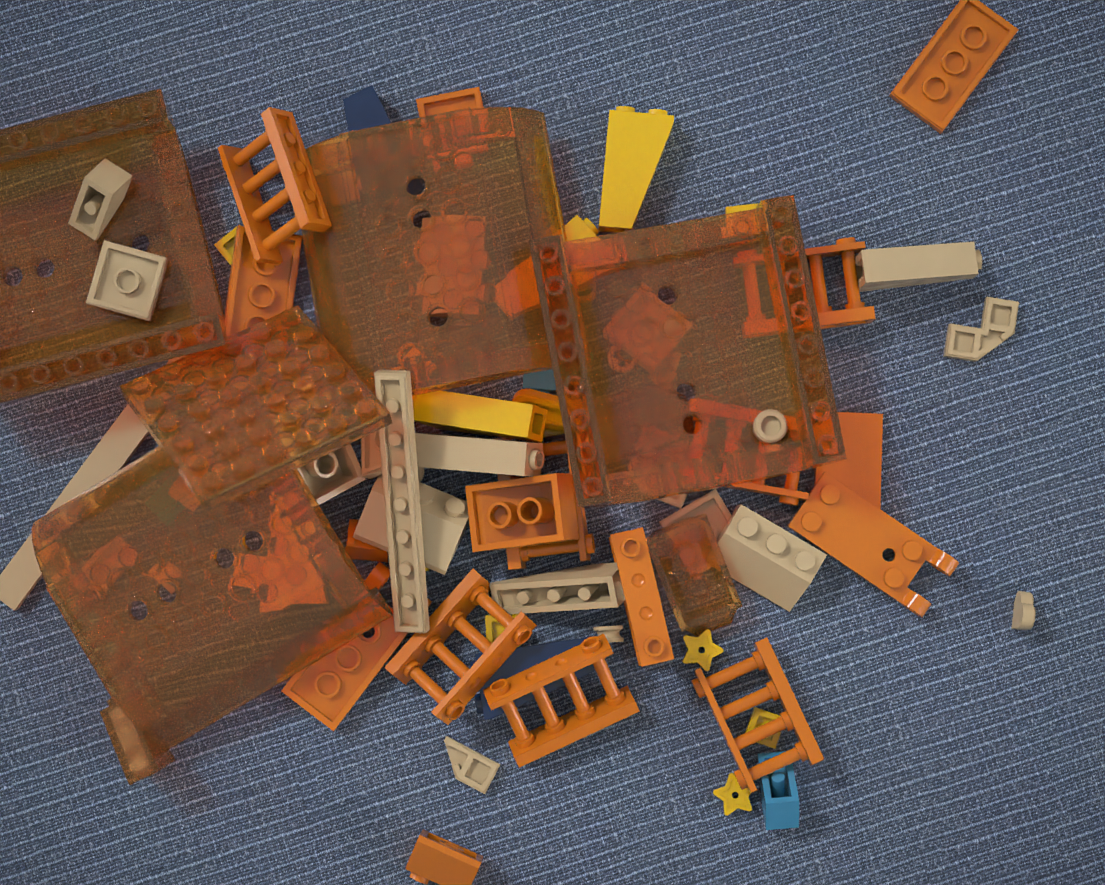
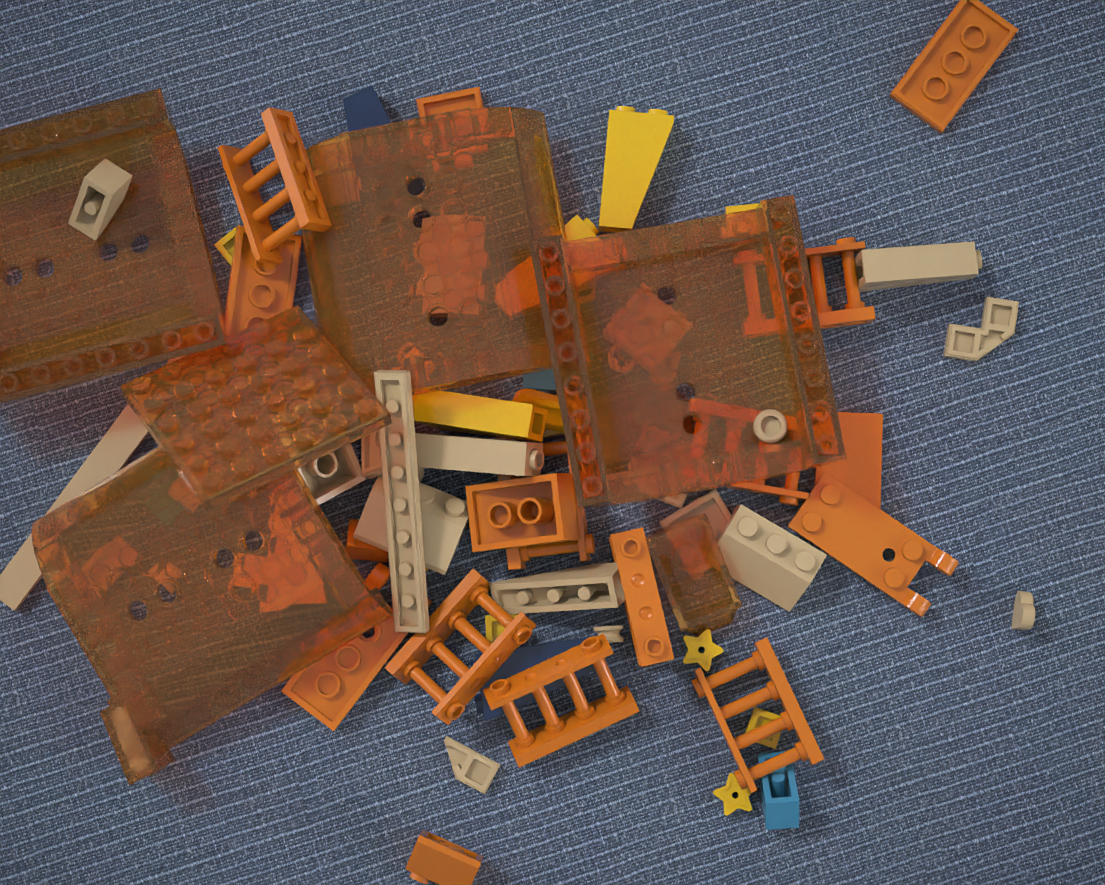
tan tile [86,240,169,322] -> none

